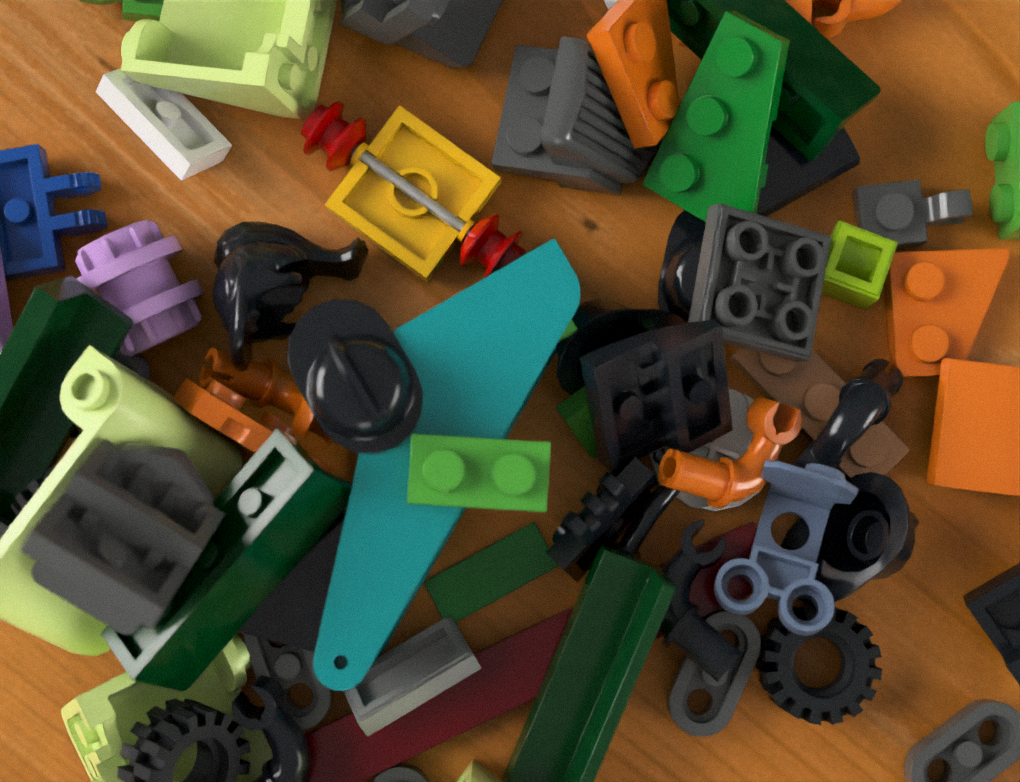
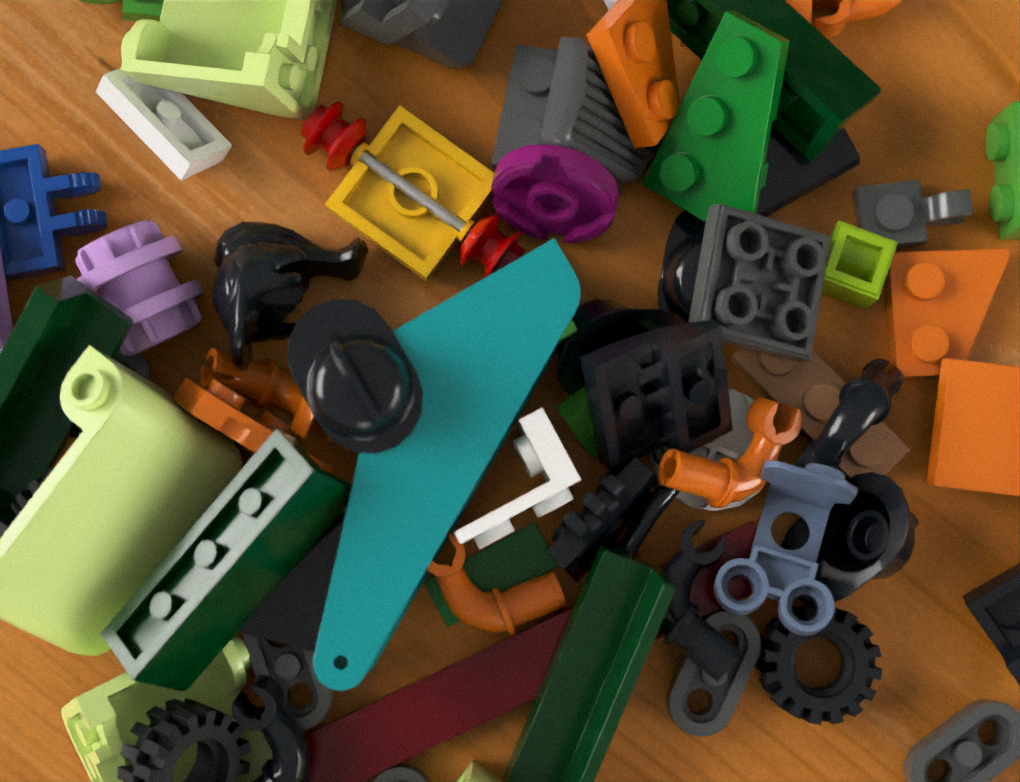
dark grey piece [20,439,225,635] -> none
light grey tile [344,615,482,737] -> none
bright green plate [407,434,551,513] -> none
none -> orange piece [427,533,567,637]
none -> white bracket [454,407,581,550]
none -> magenta tile [491,145,620,243]

